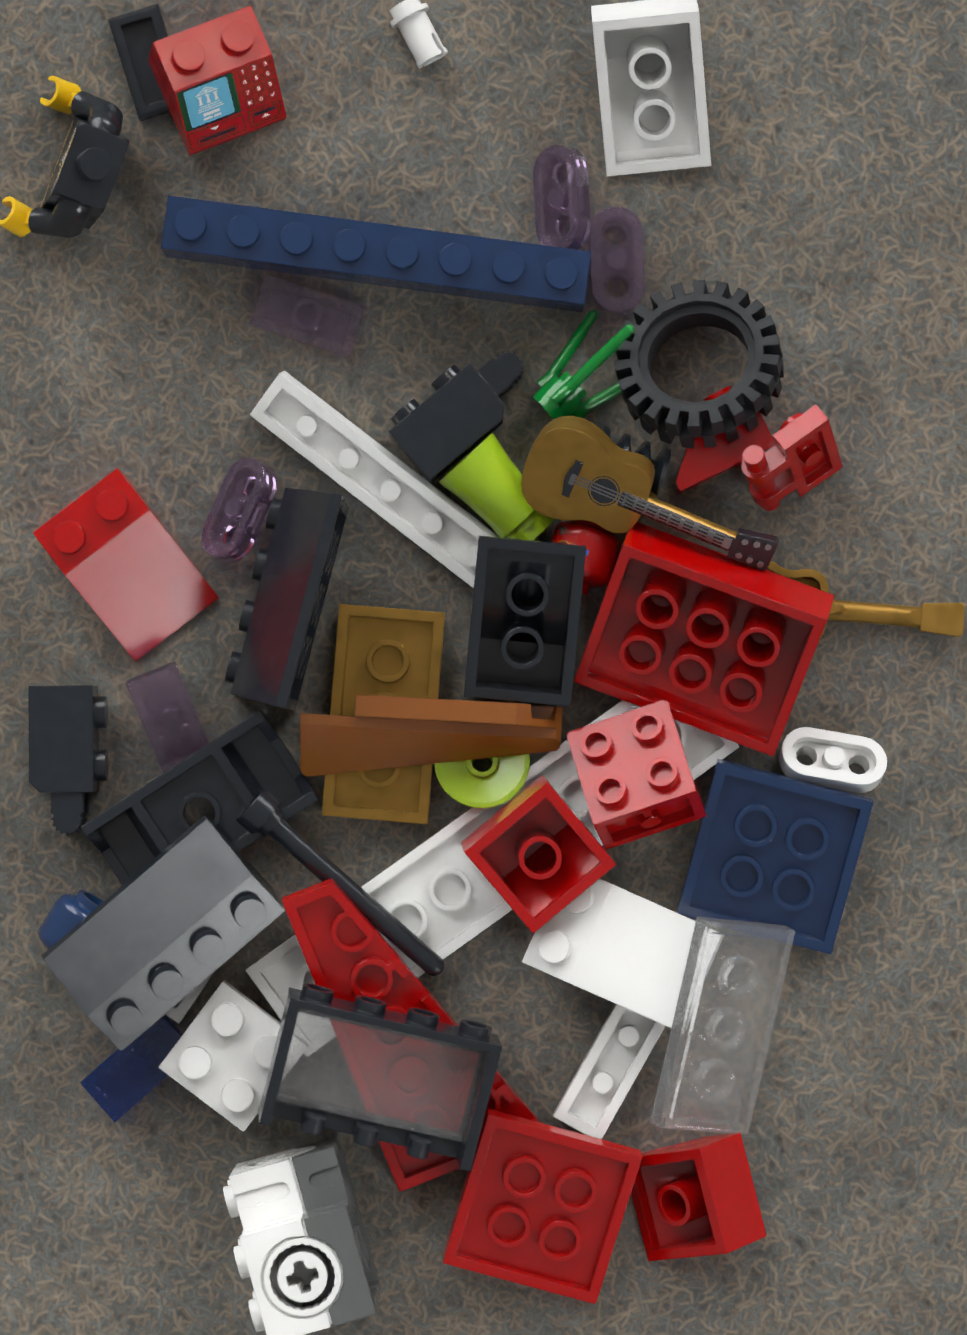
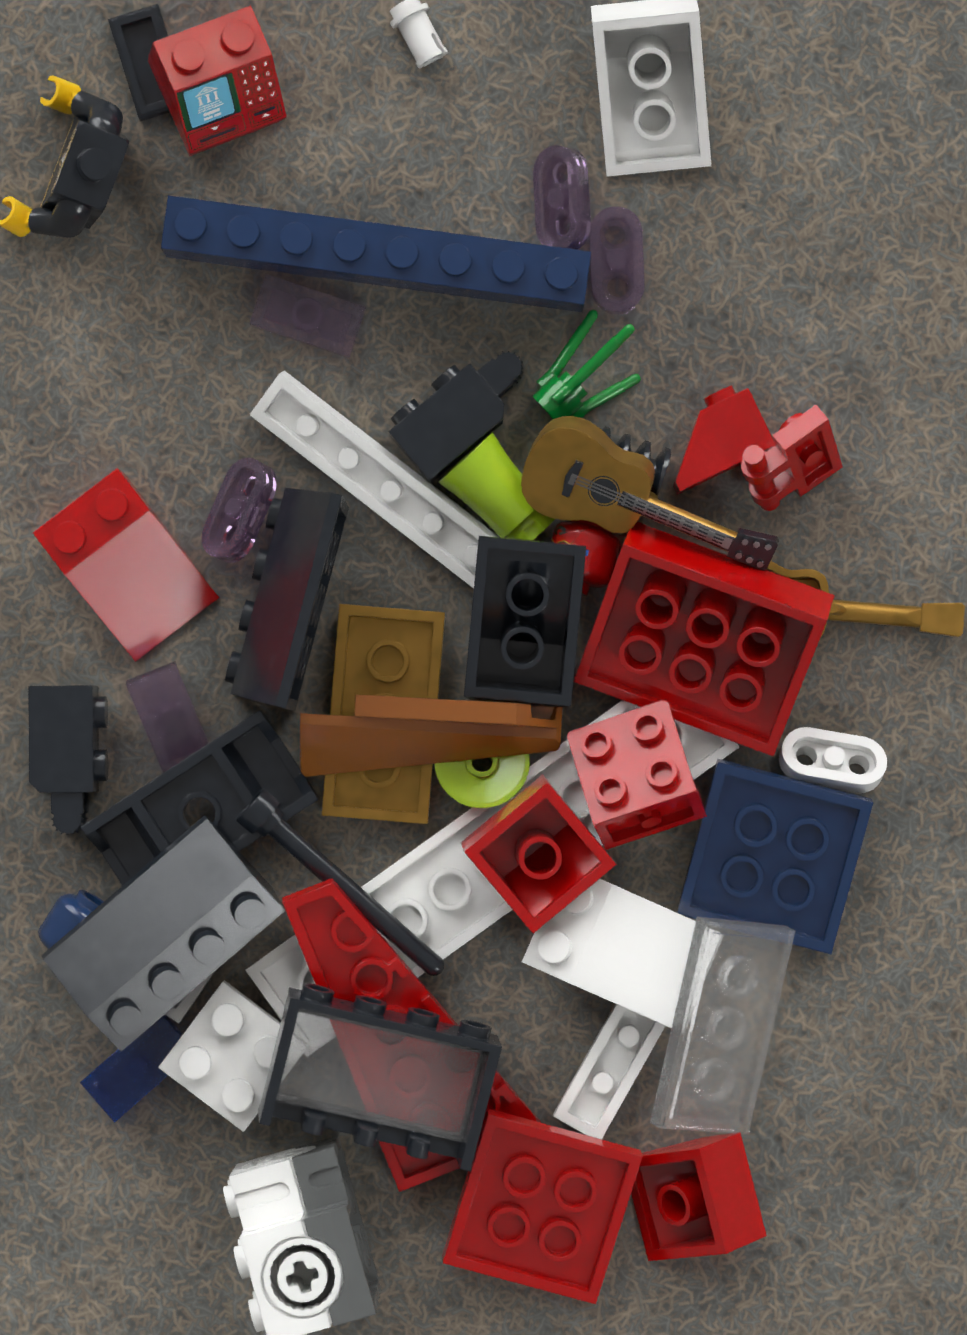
black tyre [614,280,784,449] -> none

